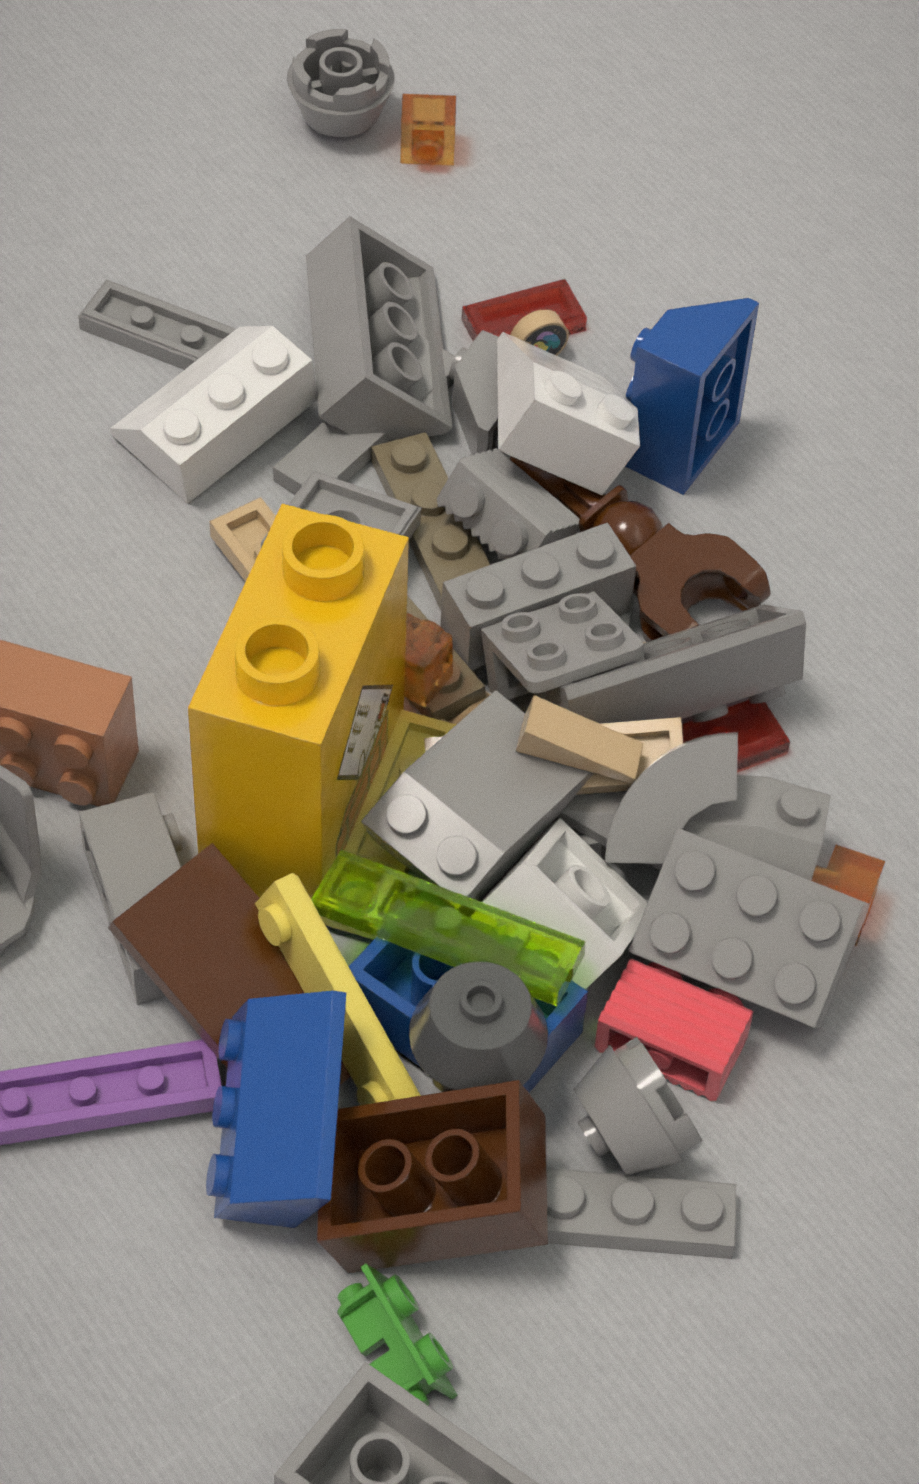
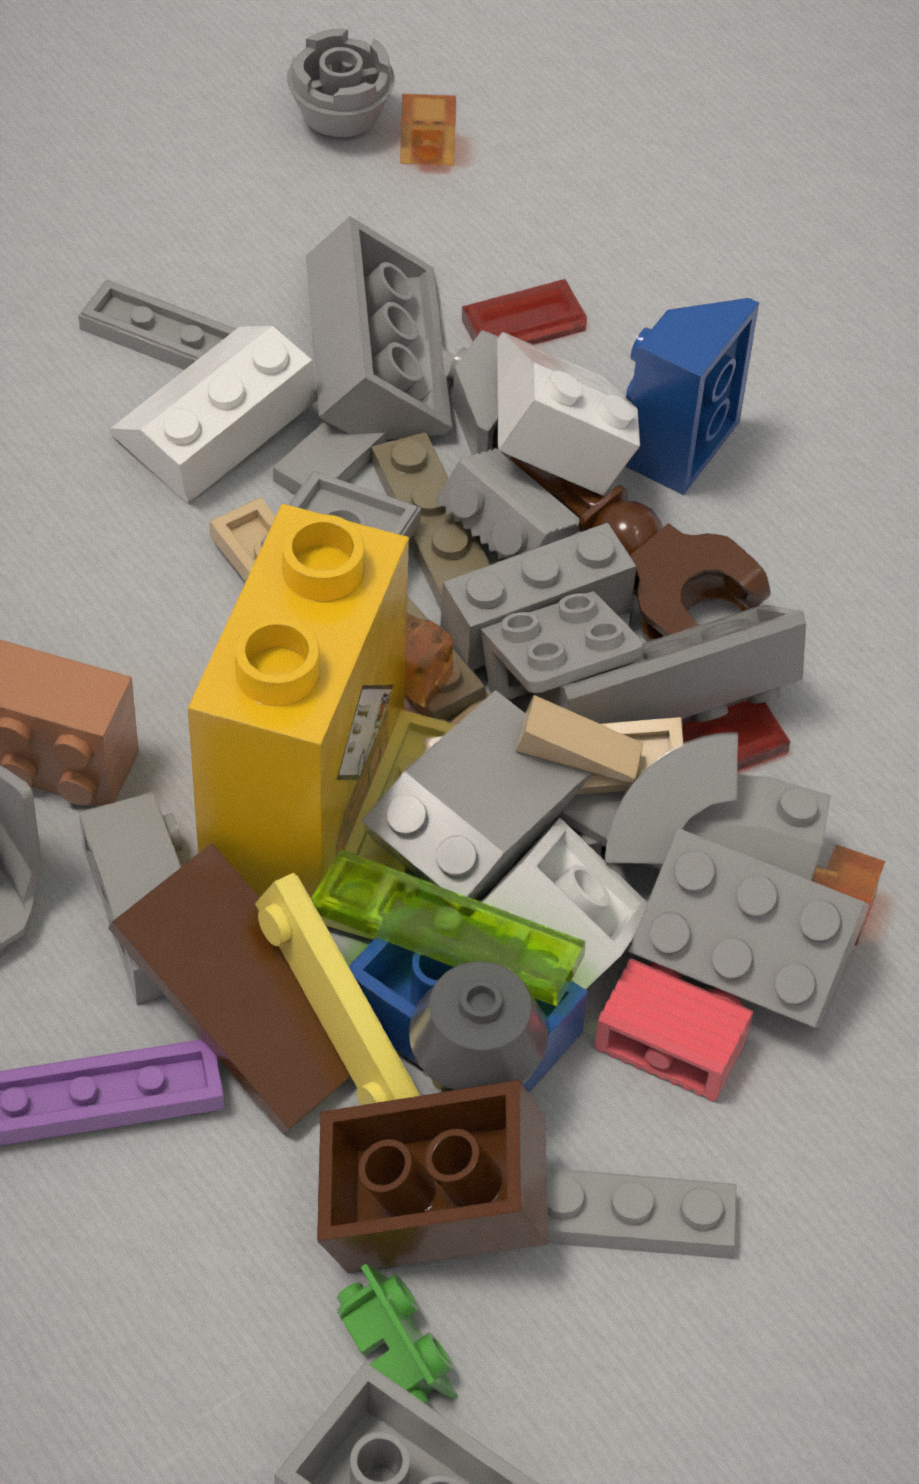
blue slope [206,990,347,1228] -> none
tile [510,310,569,356] -> none
light grey cone [573,1037,703,1175] -> none

